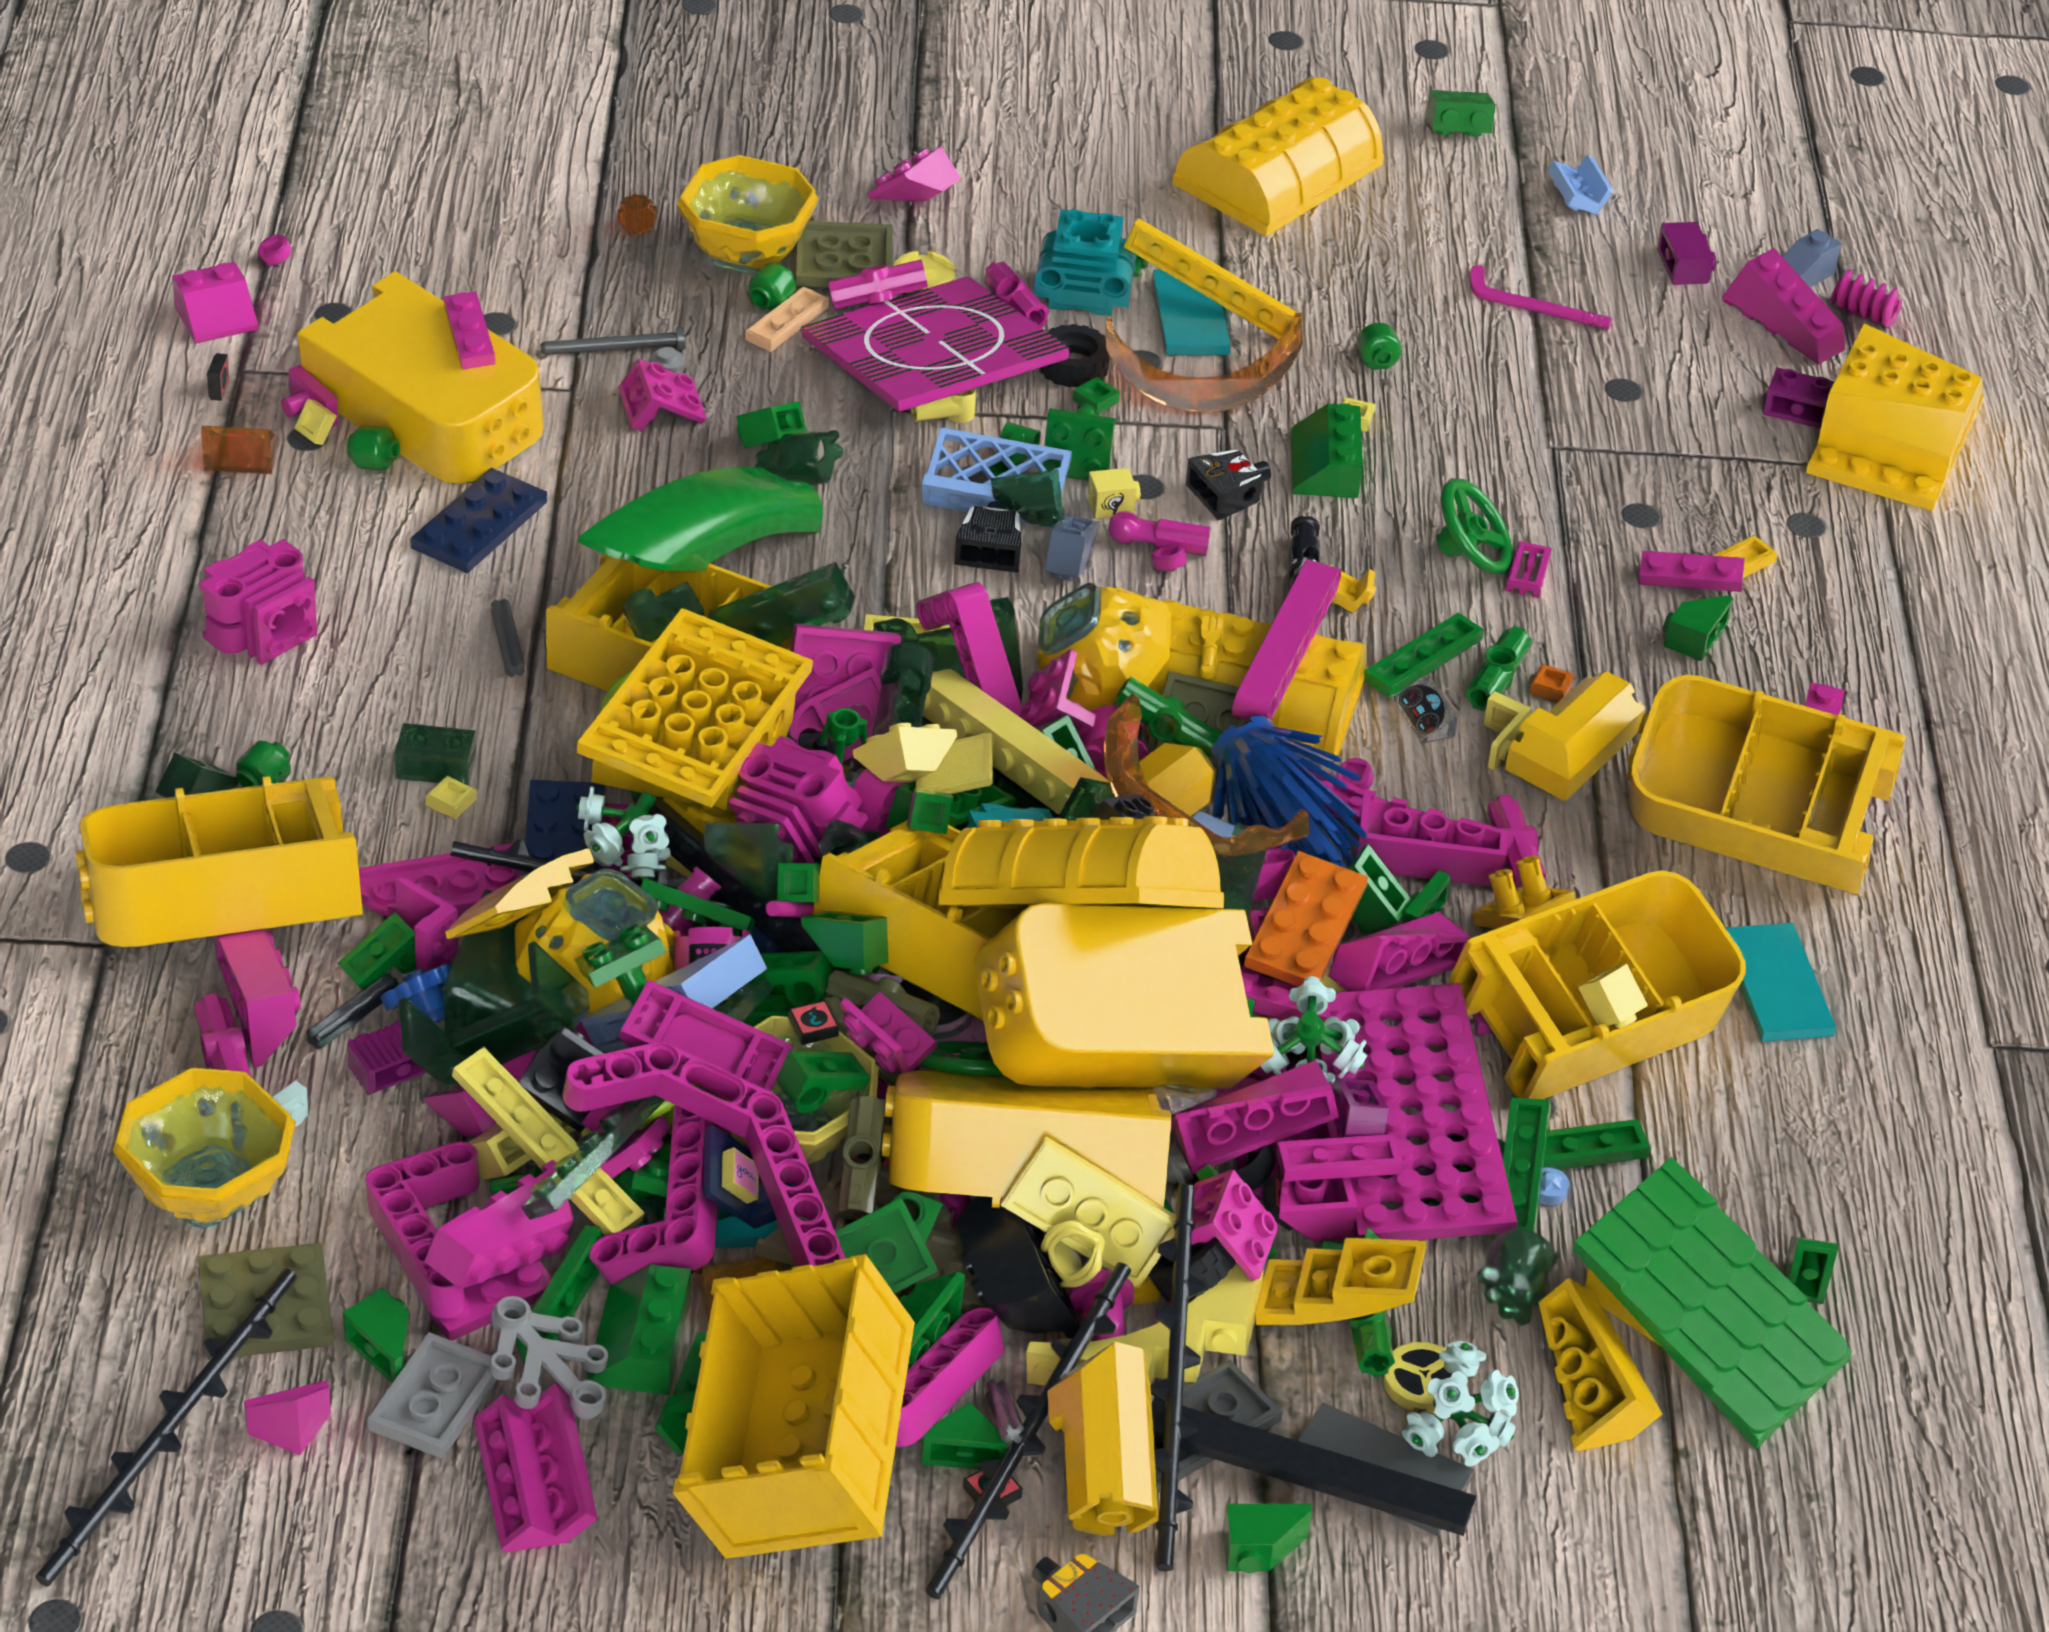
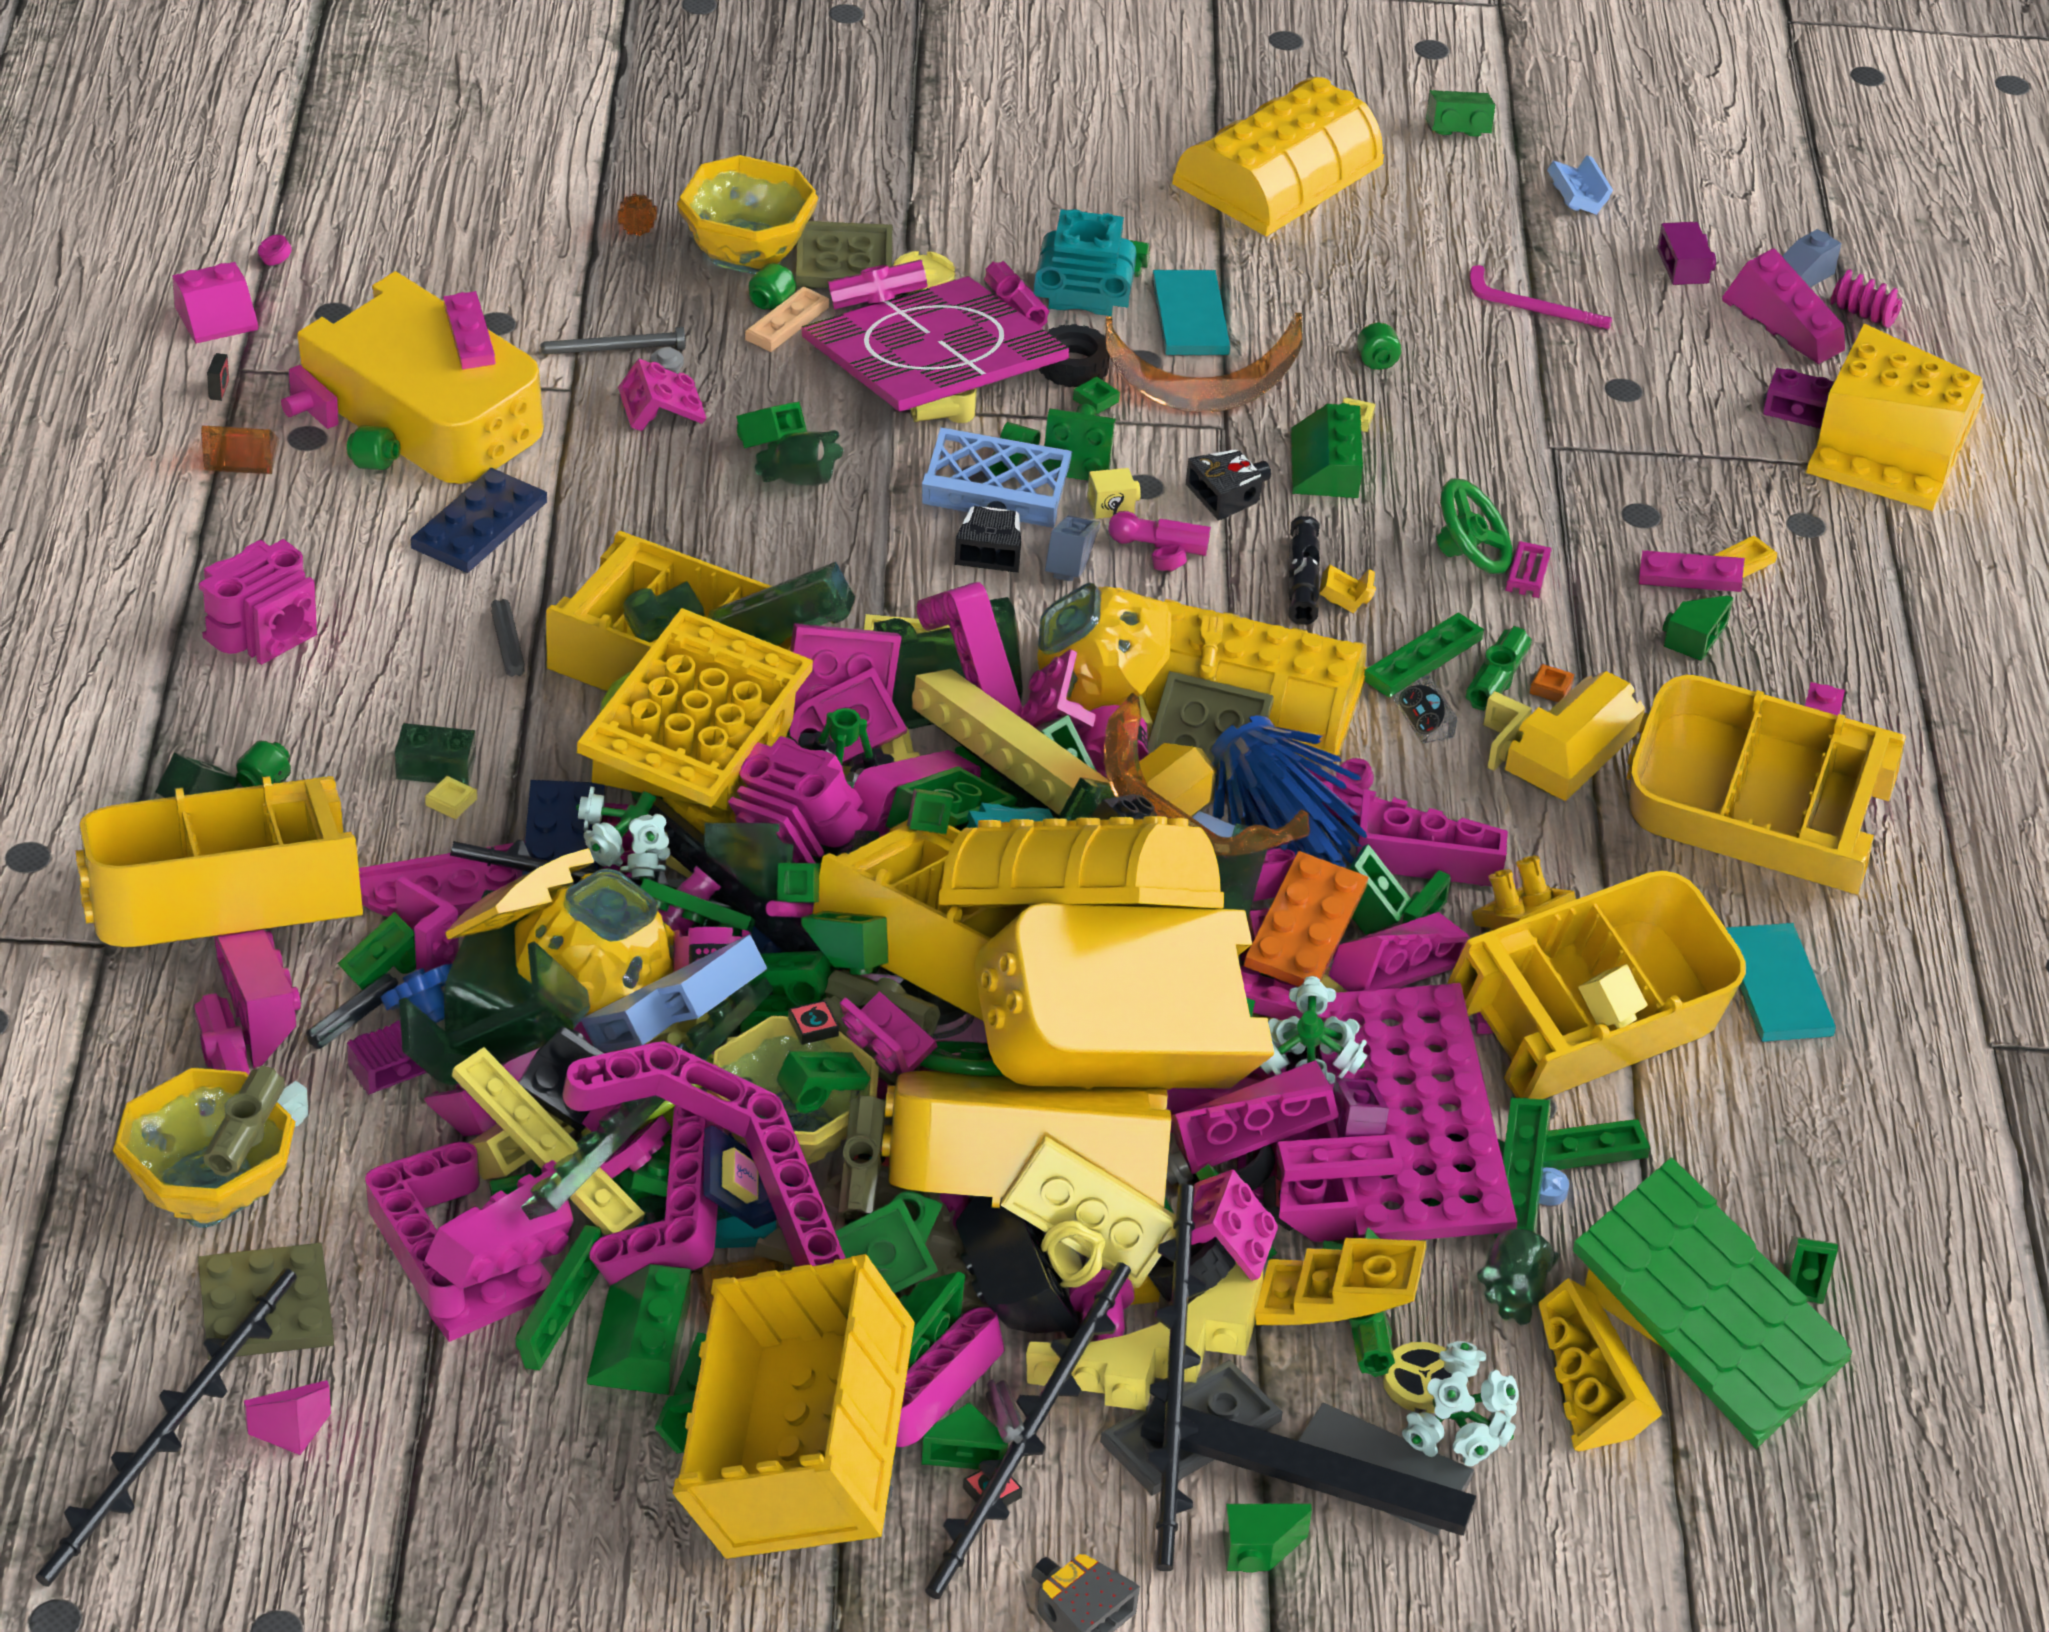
light yellow tile [294,399,337,445] -> none
green slope [343,1288,410,1383] -> none
light grey plate [367,1332,503,1459] -> none
dark pink slope [473,1382,598,1552] -> none
light grey plant [489,1296,608,1420] -> none
green plate [574,924,667,1007] -> none
green slope [578,467,823,571] -> none
dark pink slope [618,980,793,1097] -> none
clear green piece [819,820,868,858] -> none
light yellow slope [853,723,957,782] -> none
dark pink slope [867,146,961,202] -> none
beam [872,643,935,736] -> none
light yellow window [915,733,993,794] -> none
clear green slope [990,470,1064,526] -> none
yellow brick [1047,1342,1158,1536] -> none
green piece [1113,676,1222,757] -> none
yellow tile [1123,218,1303,344] -> none
clear slope [1153,1083,1218,1115] -> none
dark pink beam [1232,559,1341,722] -> none
dark pink piece [1487,795,1546,888] -> none
none -> olive piece [203,1065,285,1177]

